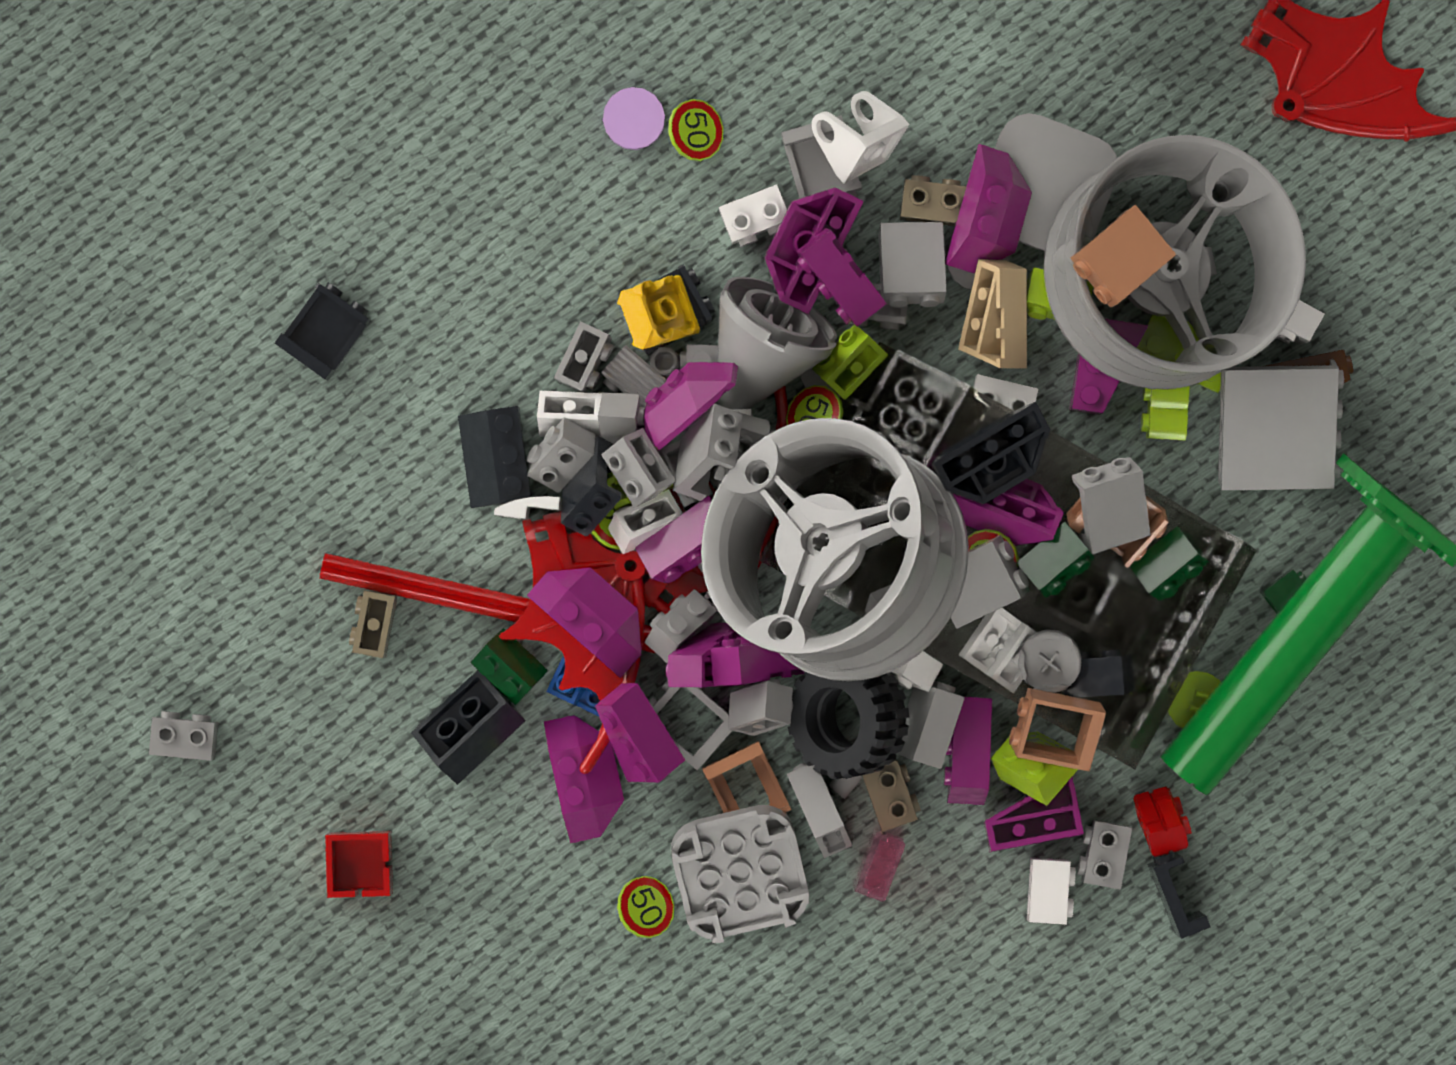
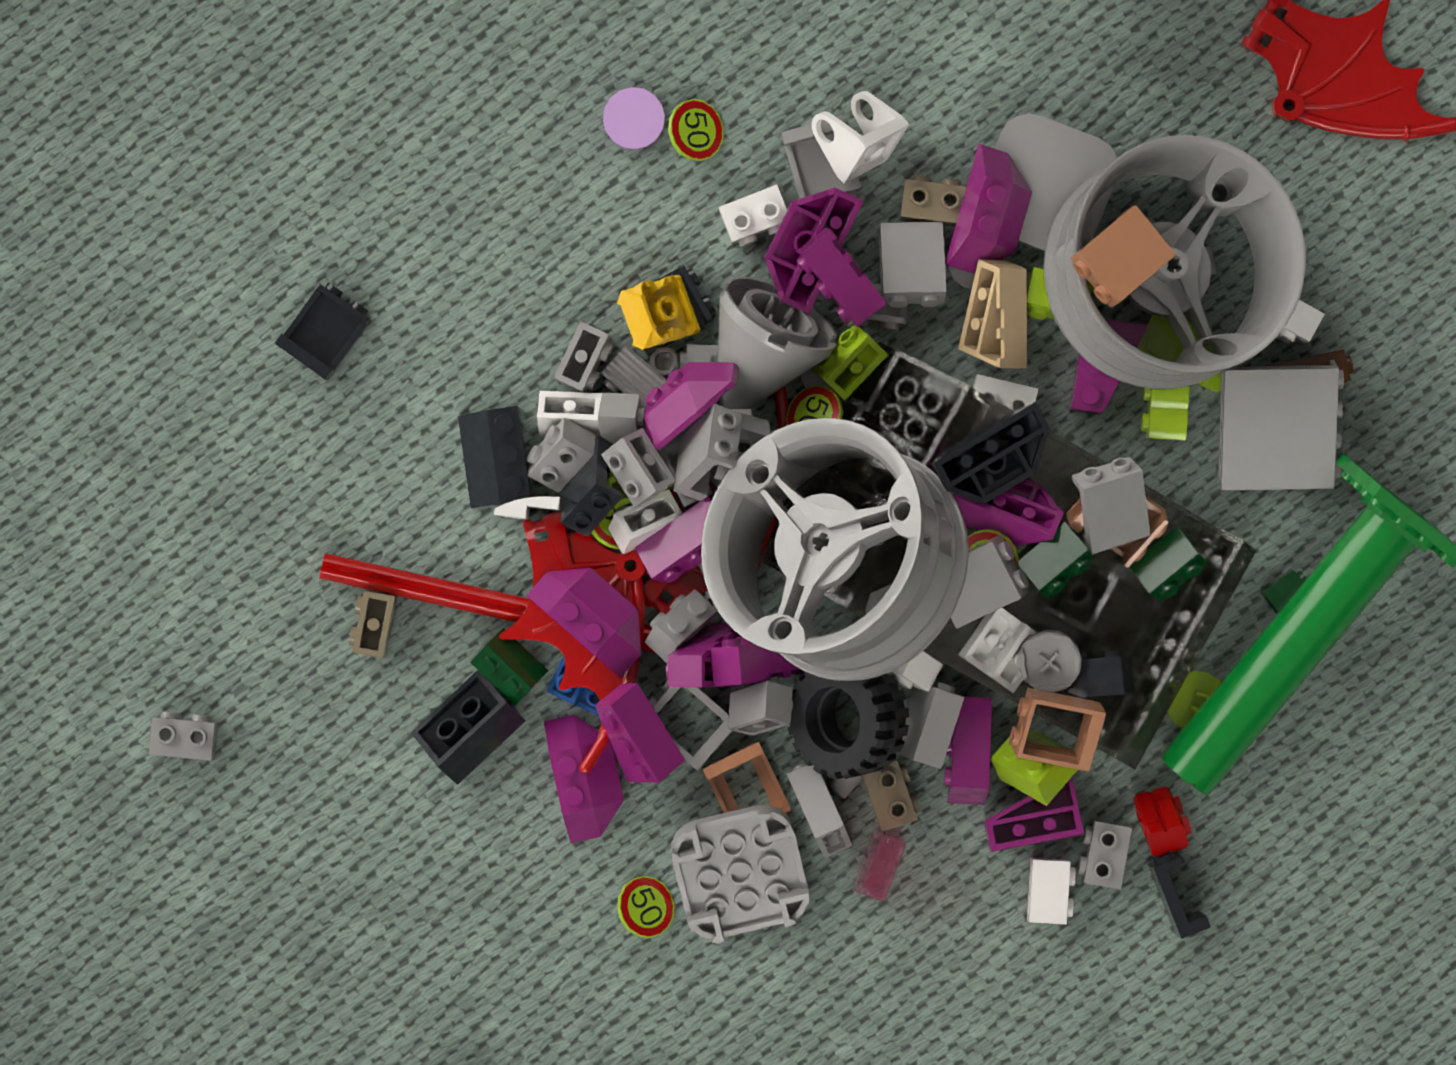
red piece [325,831,393,898] -> none

